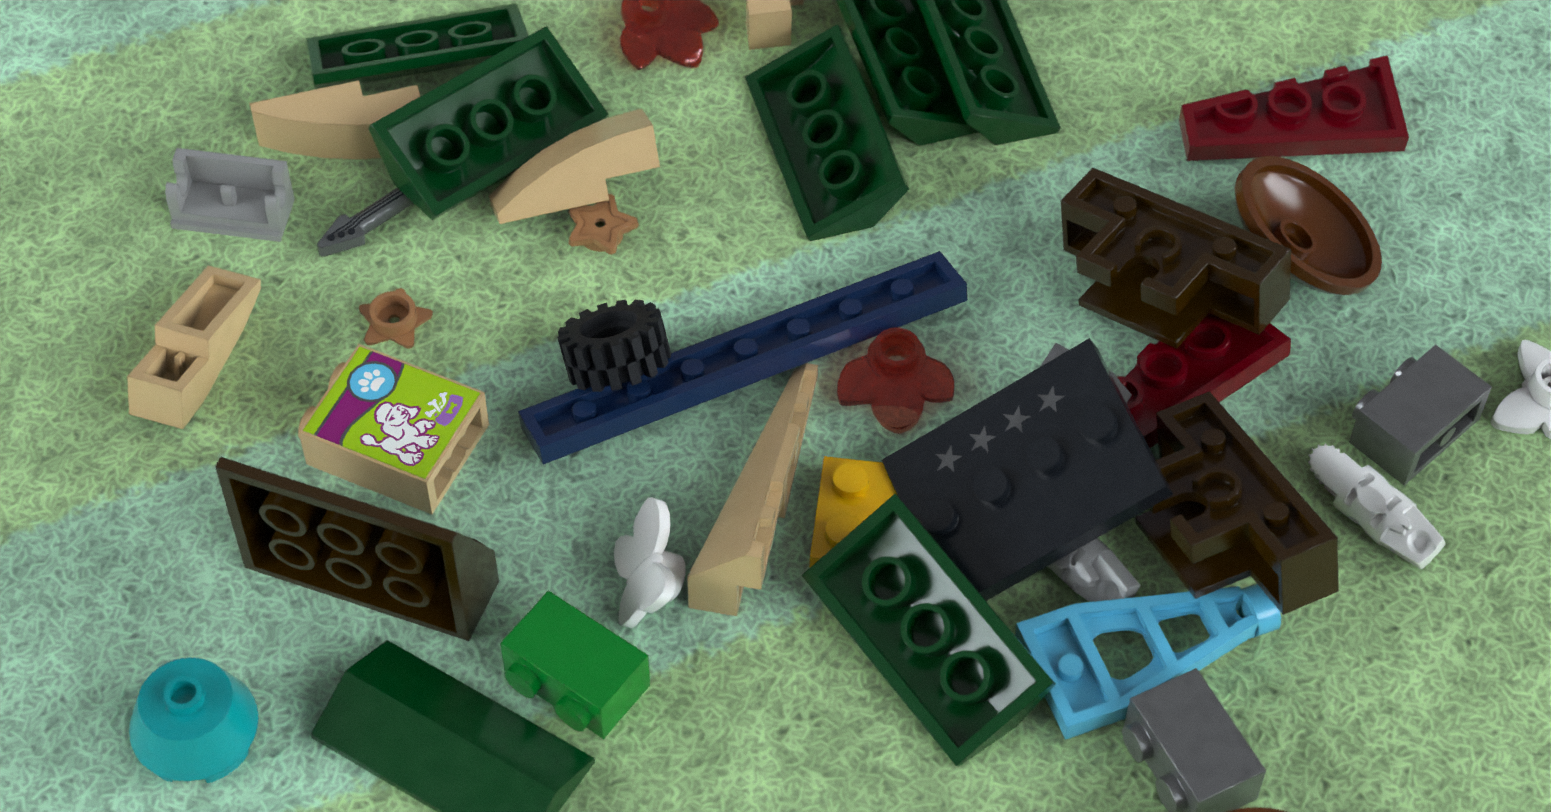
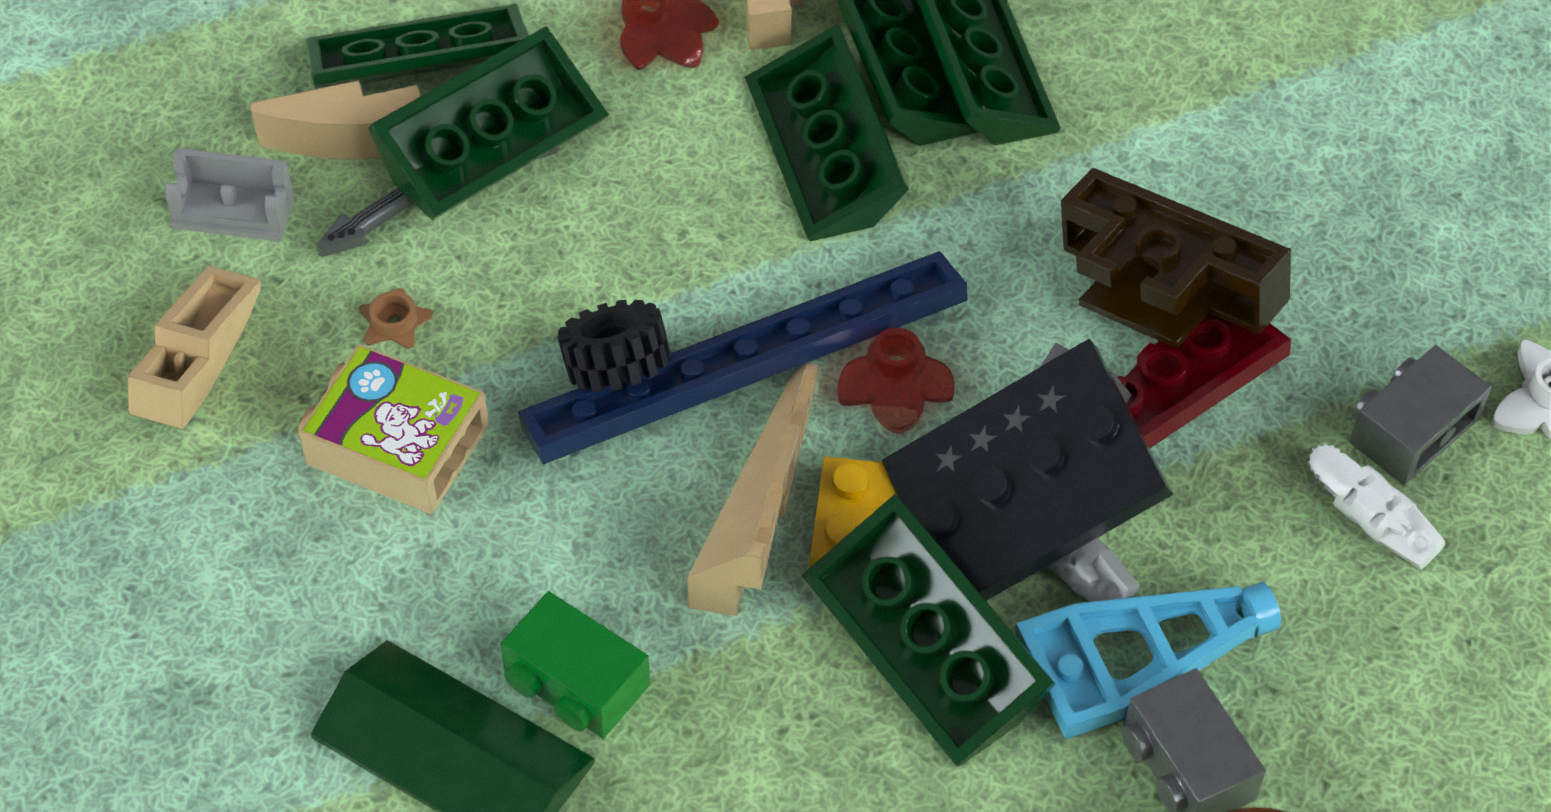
teal cone [129,657,259,783] -> none
dark brown slope [215,457,499,641] -> none
tan slope [489,108,660,224] -> none
medium nougat plate [568,194,639,255] -> none
white animal [614,497,686,628] -> none
dark brown piece [1135,391,1339,615] -> none
dark red wing [1179,55,1409,161] -> none
reddish brown dish [1235,156,1382,295] -> none

